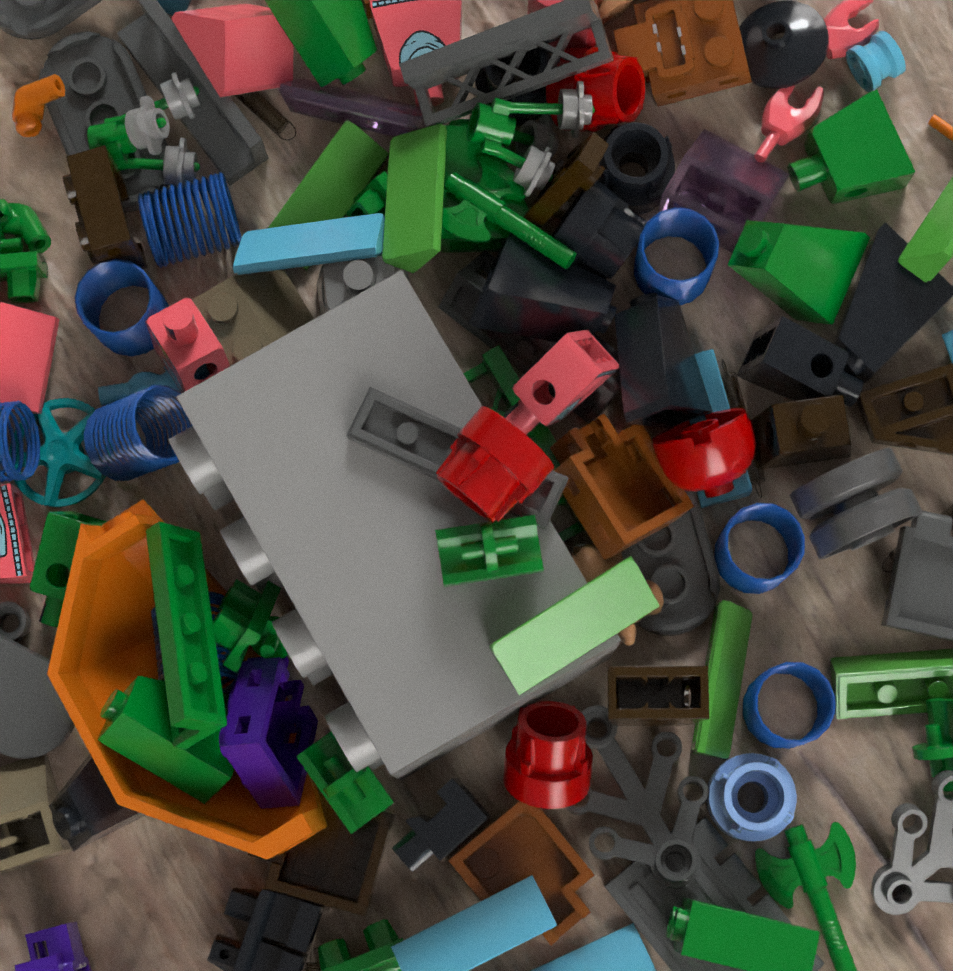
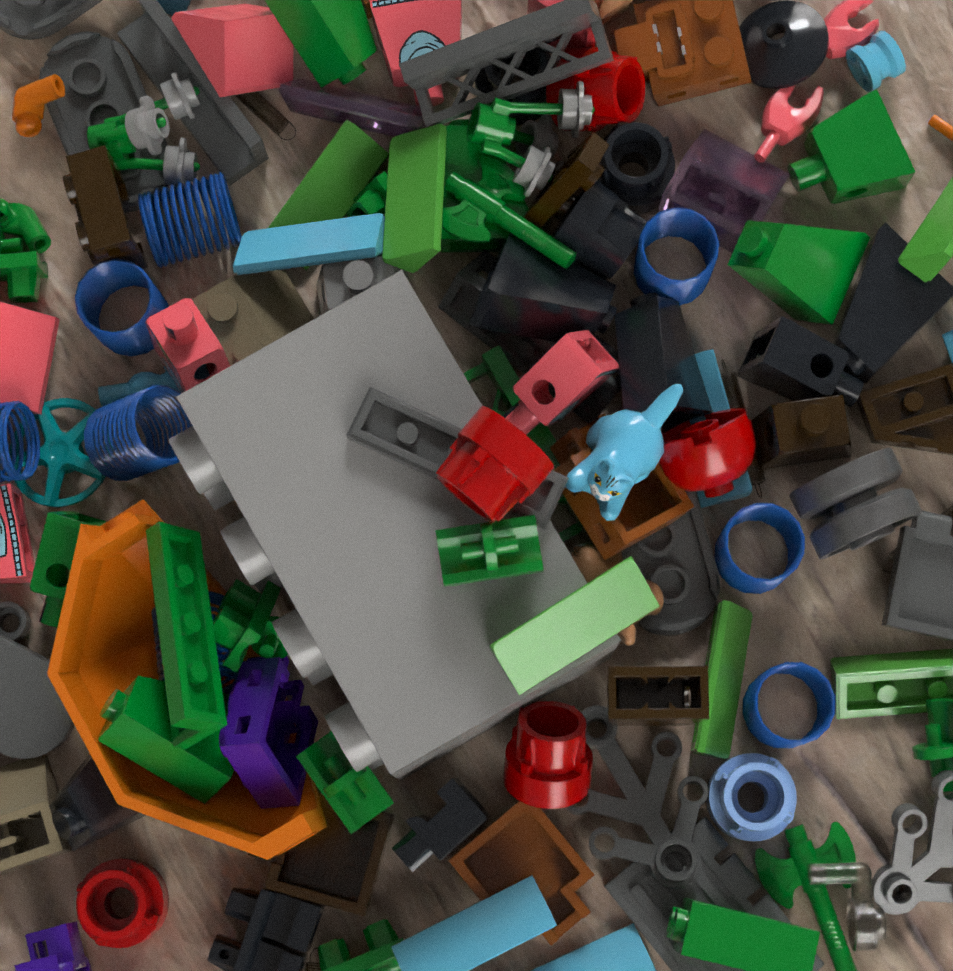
none -> red piece [76,858,169,948]
none -> medium azure animal [566,384,683,521]
none -> clear smoke plate [808,862,886,951]

